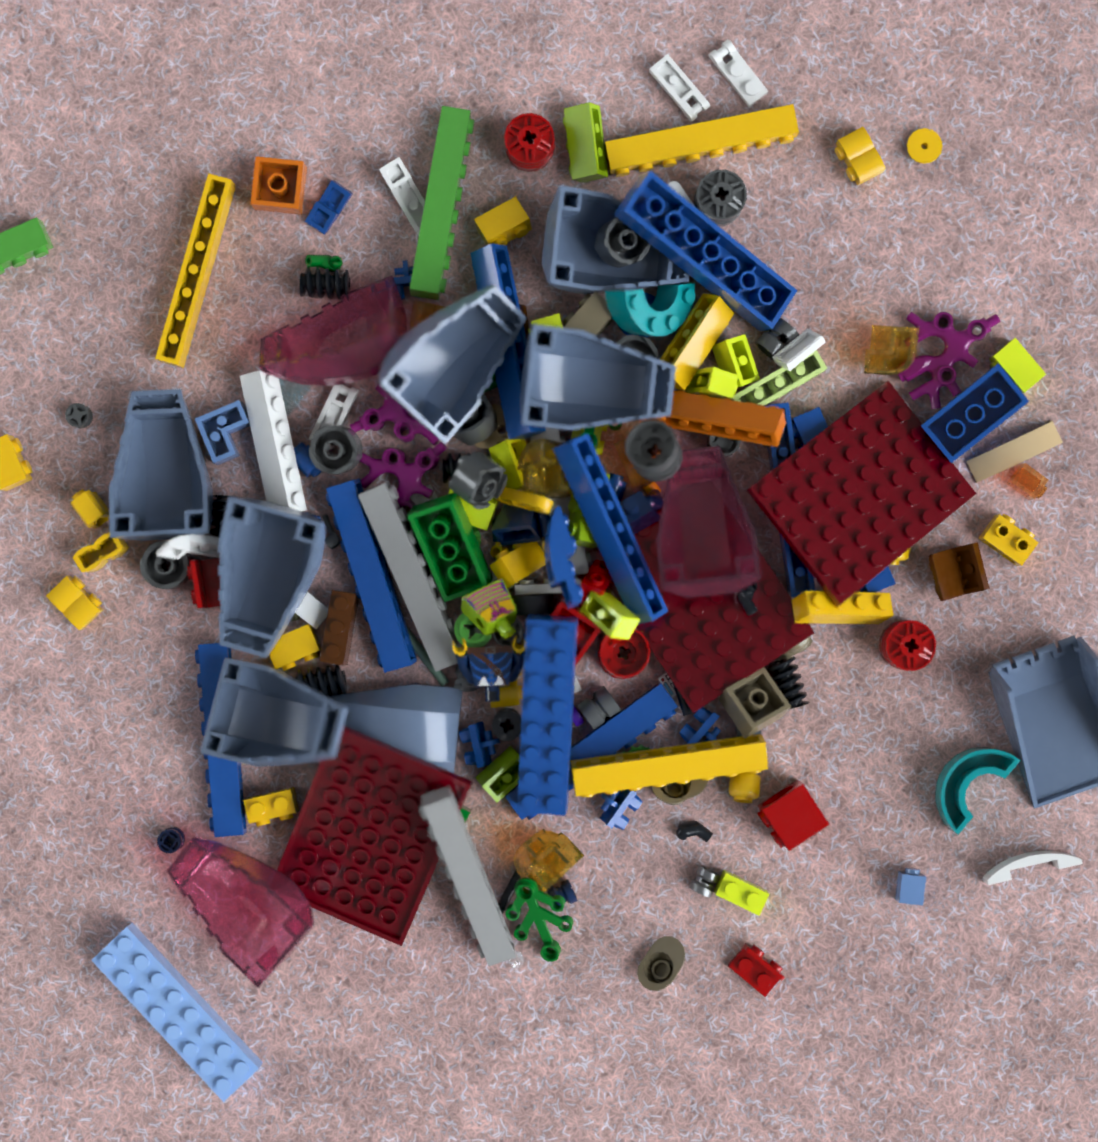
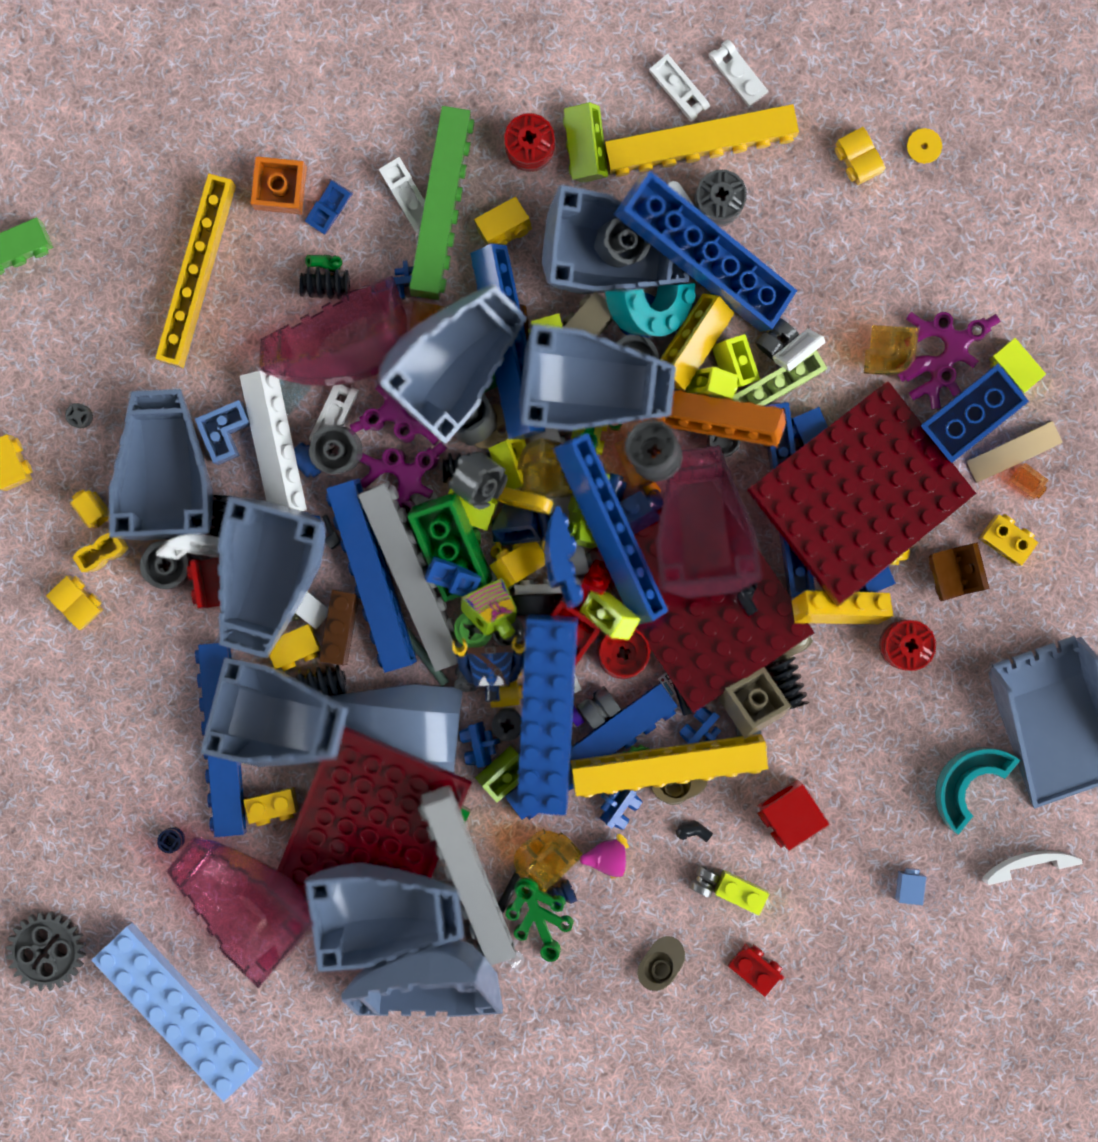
yellow head [728,772,761,803] -> none
none -> dark grey gear [6,911,86,991]
none -> sand blue windscreen [306,863,463,972]
none -> sand blue windscreen [341,939,503,1017]
none -> blue slope [425,557,481,596]
none -> dark pink hat [580,834,629,879]

